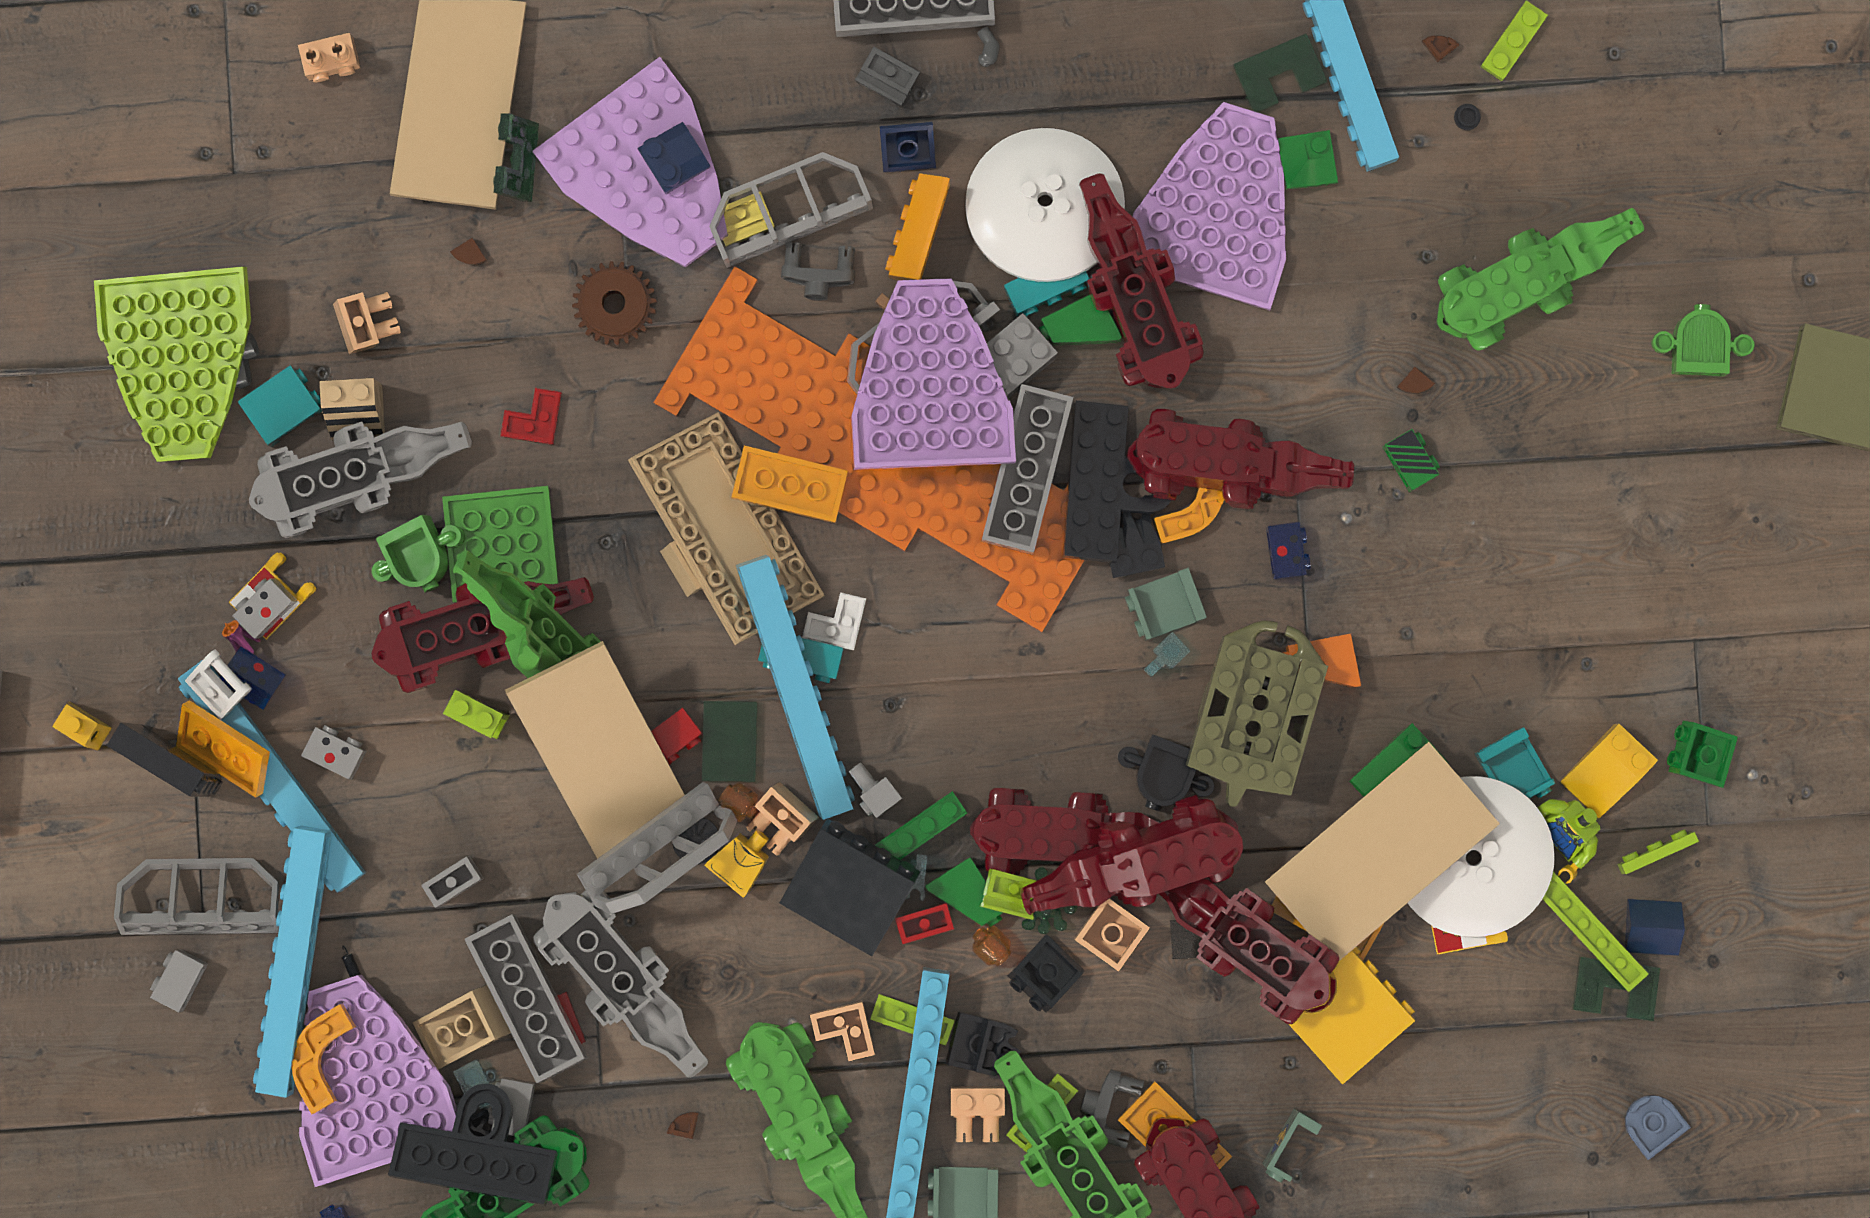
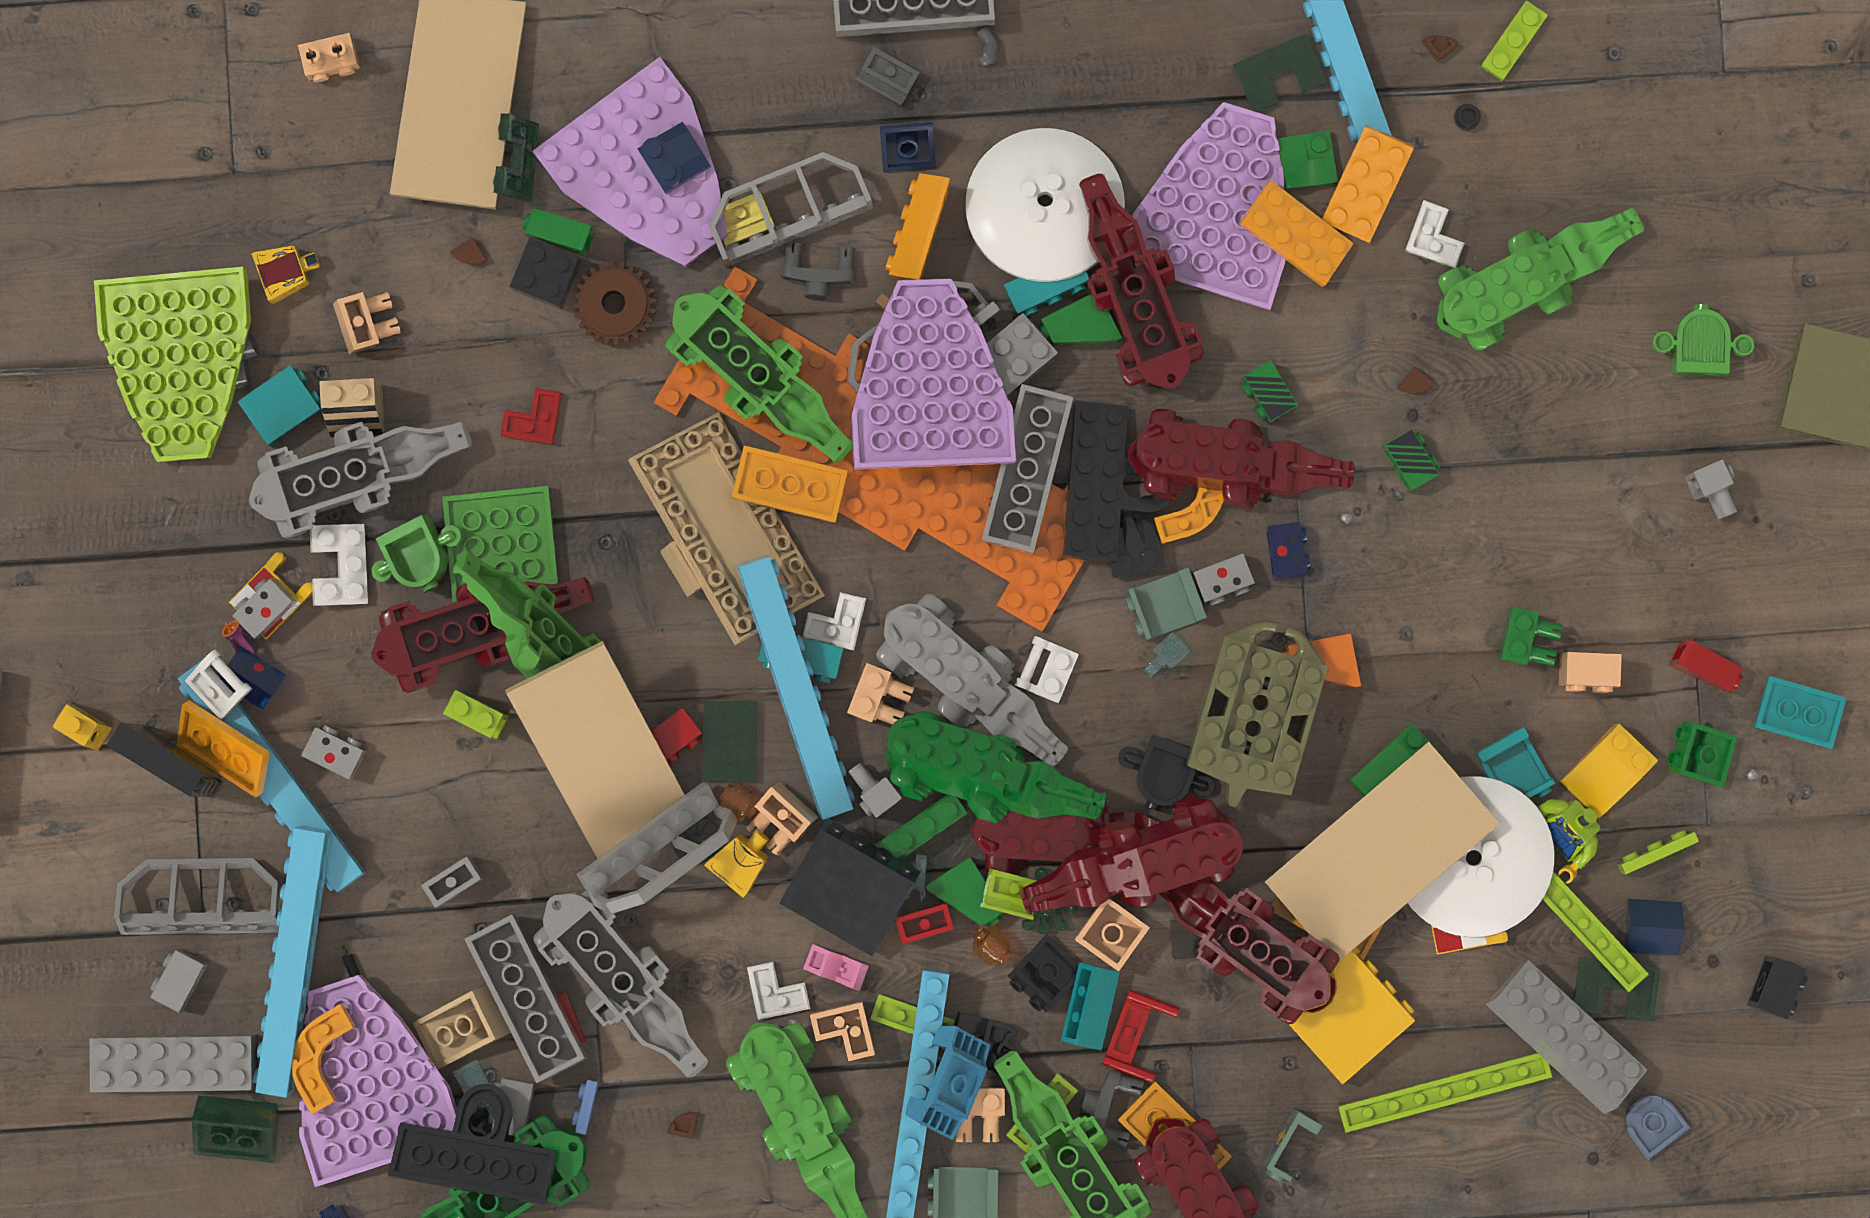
none -> light grey brick [90,1034,256,1092]
none -> clear green slope [192,1095,279,1163]
none -> torso [252,246,320,304]
none -> white plate [310,524,368,606]
none -> black brick [510,237,581,310]
none -> green slope [522,208,596,258]
none -> medium blue plate [572,1078,600,1135]
none -> bright green animal [665,285,853,463]
none -> white tile [747,962,810,1020]
none -> bright pink slope [803,944,869,991]
none -> light nougat brick [847,663,915,725]
none -> light grey animal [876,593,1068,767]
none -> green animal [884,711,1106,824]
none -> dark azure plate [905,1026,991,1140]
none -> white plate [1014,636,1079,703]
none -> teal brick [1061,962,1120,1050]
none -> red plate [1102,989,1180,1083]
none -> light grey brick [1192,554,1255,606]
none -> light orange plate [1239,180,1354,287]
none -> brick [1241,360,1298,424]
none -> light orange plate [1322,125,1414,243]
none -> lime plate [1338,1053,1552,1133]
none -> white tile [1405,200,1464,268]
none -> light grey brick [1485,960,1647,1114]
none -> green brick [1497,607,1563,667]
none -> light nougat brick [1558,652,1622,693]
none -> red slope [1669,639,1743,693]
none -> light grey brick [1684,459,1737,519]
none -> black brick [1747,955,1807,1020]
none -> teal plate [1753,676,1847,749]

